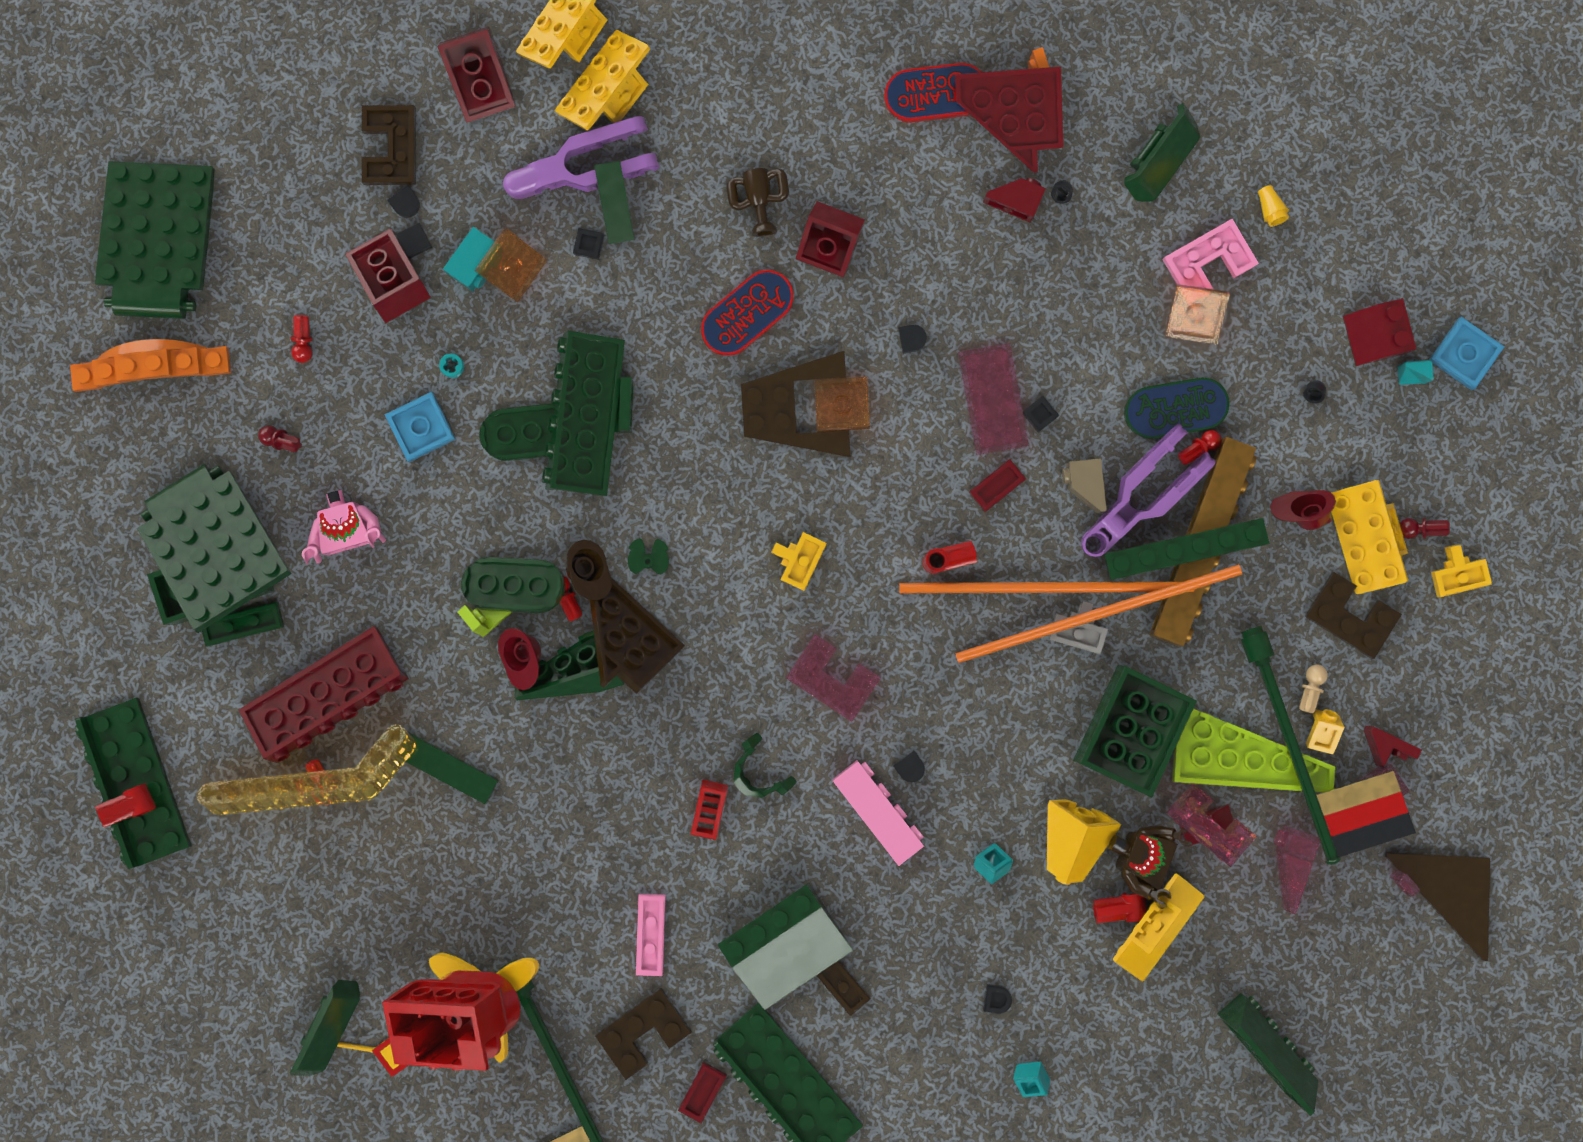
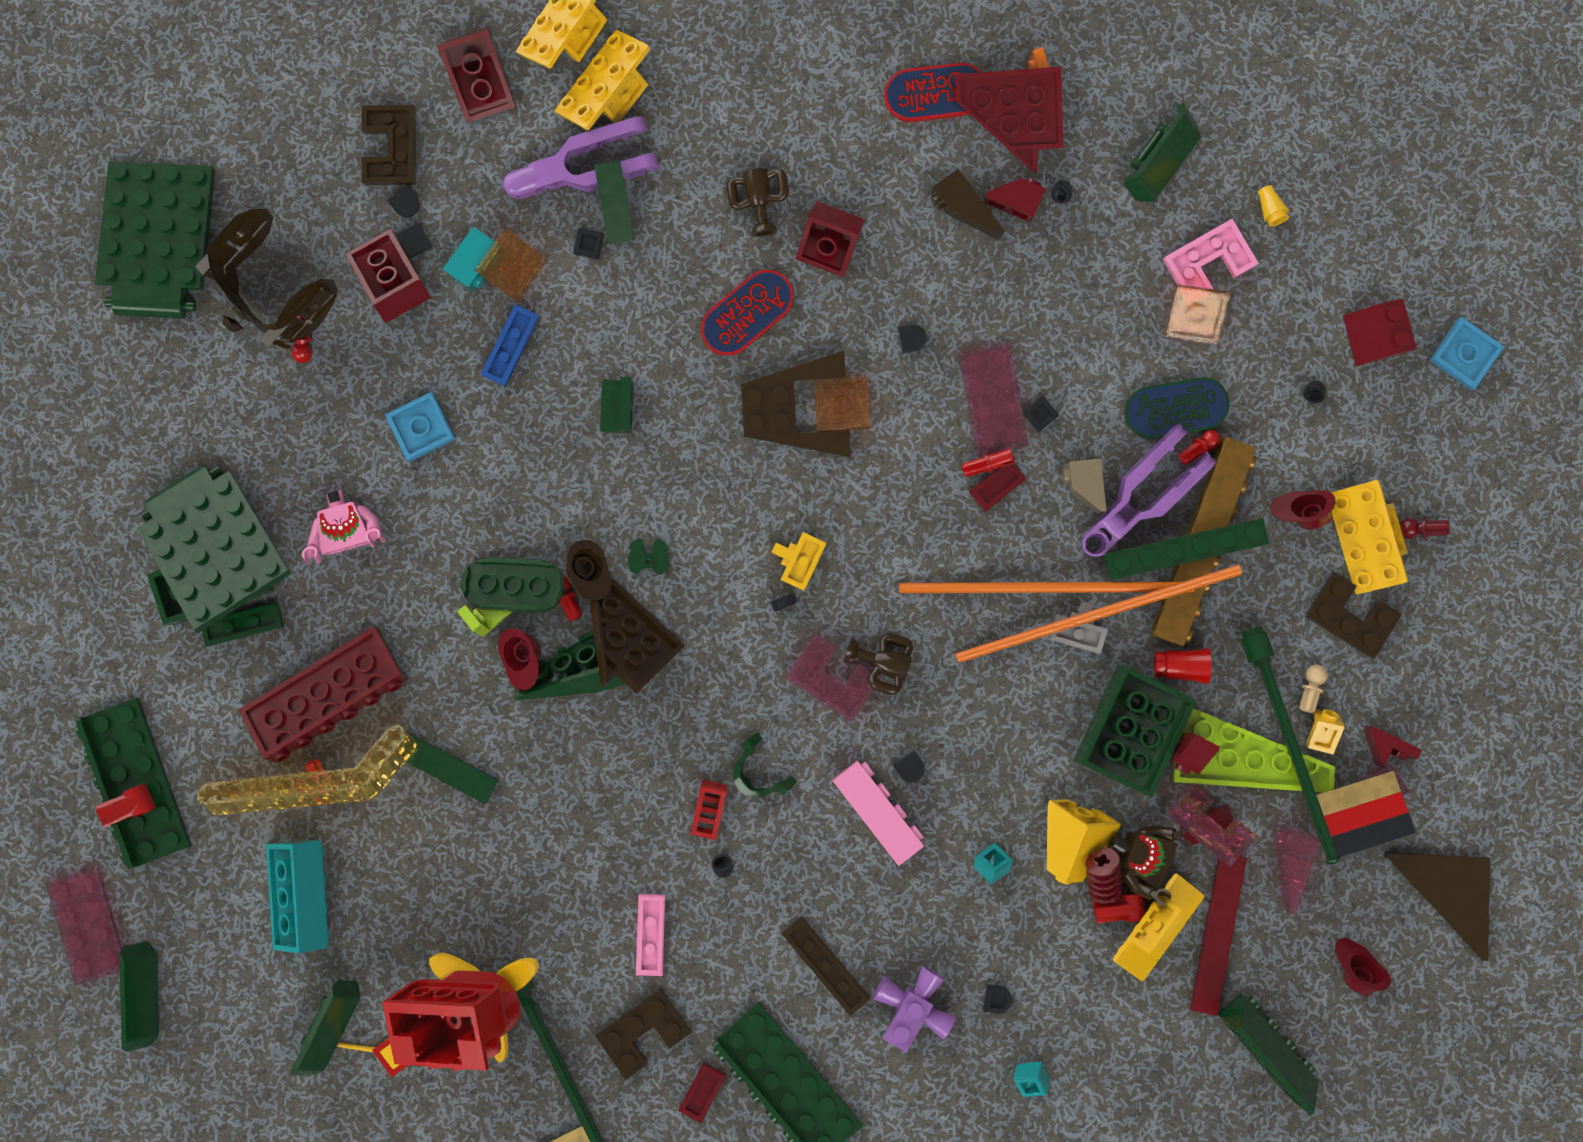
orange piece [70,339,231,392] -> none
dark red axle [258,425,302,453] -> none
teal bush [439,353,465,378] -> none
dark green tile [479,403,555,461] -> none
dark green bracket [542,330,625,496] -> none
slope [718,883,853,1010] -> none
red piece [922,541,977,574] -> none
clear pink tile [1390,870,1420,897] -> none
teal slope [1397,360,1434,385] -> none
yellow hinge [1431,545,1492,597] -> none
none -> clear pink plate [45,866,123,985]
none -> dark green piece [119,942,159,1052]
none -> dark brown animal [195,209,338,353]
none -> teal slope [266,840,330,953]
none -> blue plate [481,304,540,387]
none -> black hinge [711,854,734,878]
none -> black tile [770,593,798,612]
none -> dark brown piece [843,633,913,695]
none -> medium lavender brick [872,965,956,1053]
none -> dark brown slope [931,169,1005,240]
none -> red axle [962,447,1015,477]
none -> dark red piece [1085,847,1123,904]
none -> red plant [1154,648,1212,685]
none -> dark red slope [1170,732,1220,776]
none -> dark red tile [1190,852,1247,1016]
none -> dark red piece [1334,938,1391,997]

